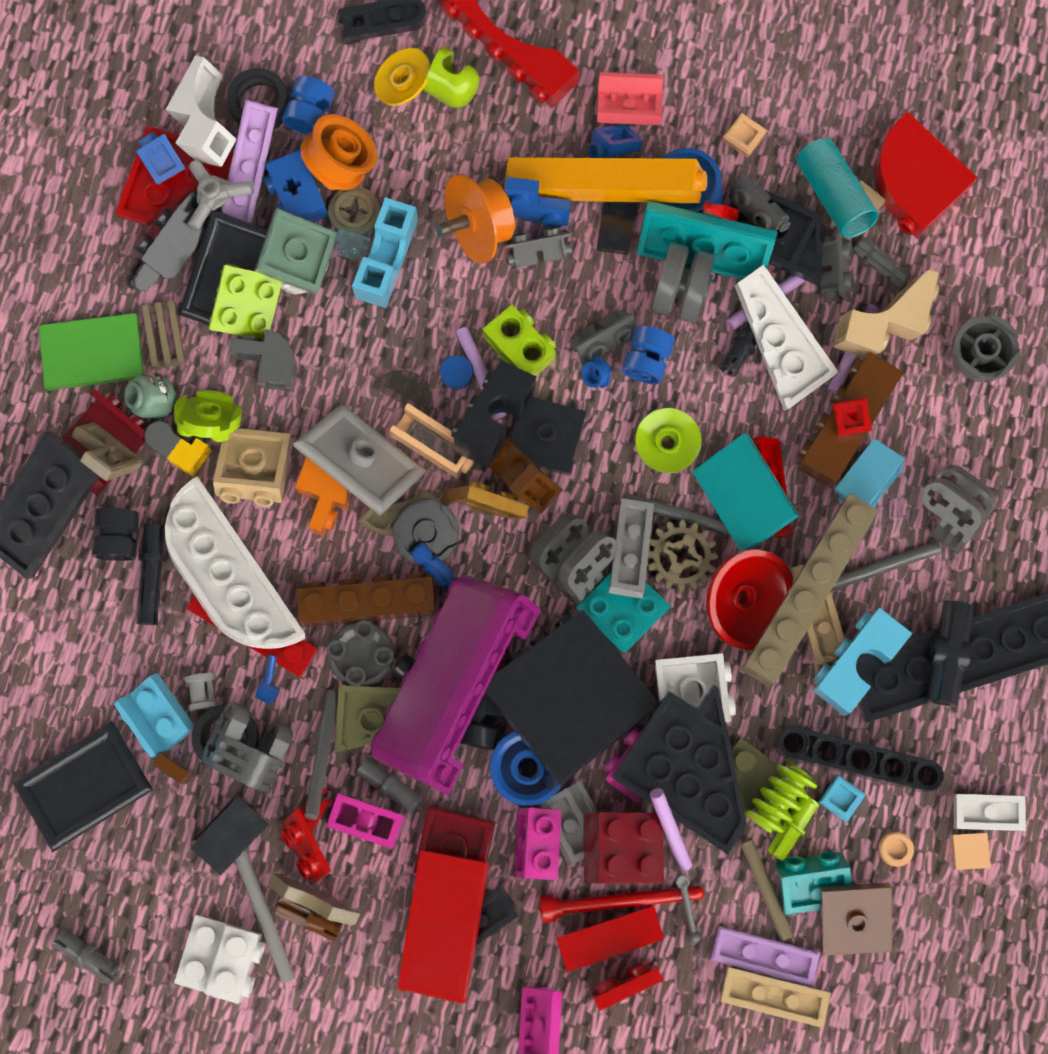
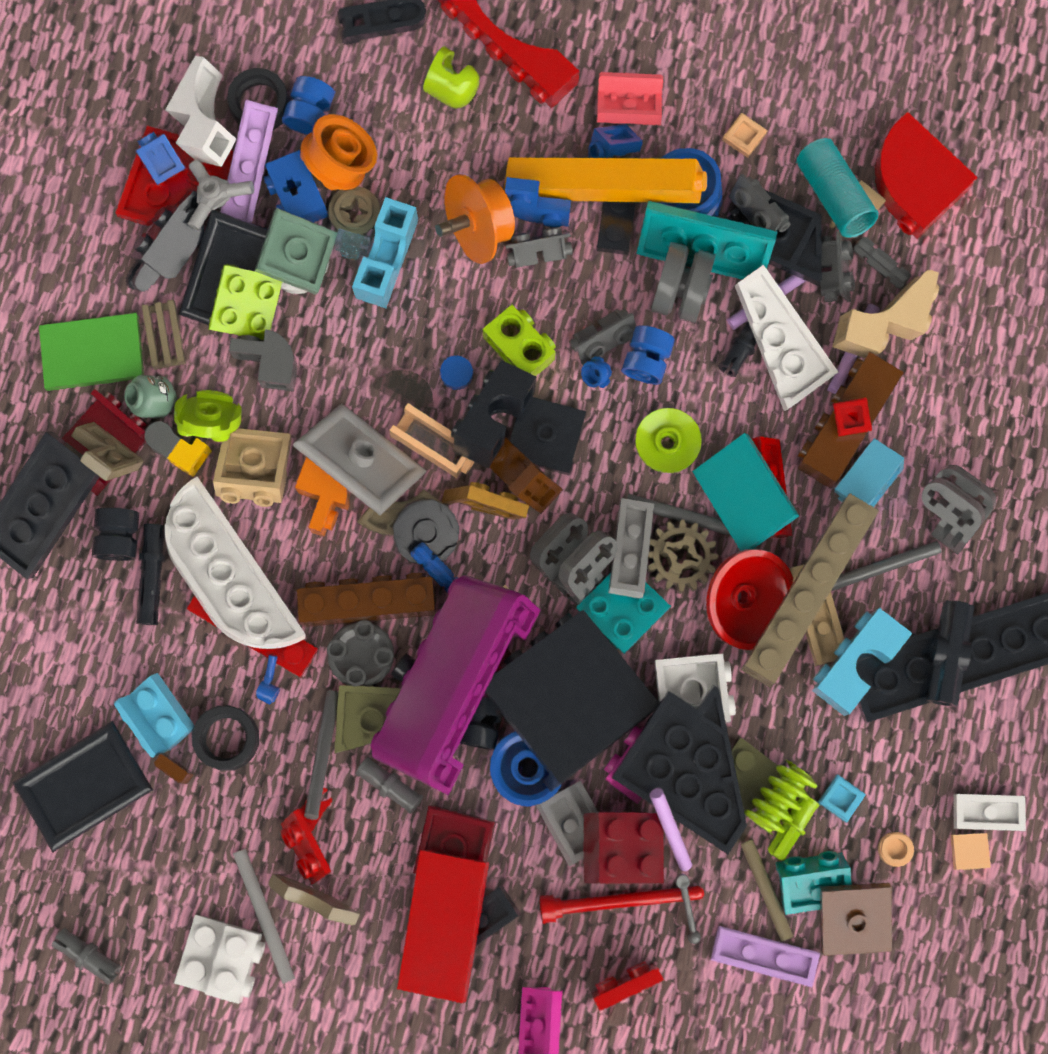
light grey bush [184,673,219,711] -> none
black brick [190,792,269,876] -> none
dark grey piece [202,702,293,793] -> none
reddish brown axle [274,897,343,942] -> none
dark pink brick [326,793,406,849] -> none
yellow dish [374,48,430,106] -> none
lavender bar [456,327,507,420] -> none
dark pink bracket [513,808,562,880] -> none
red slope [556,905,664,972] -> none
red piece [703,201,740,222] -> none
tan plate [719,966,831,1028] -> none
black beam [775,727,944,792] -> none
dark grey cylinder [951,315,1021,383] -> none

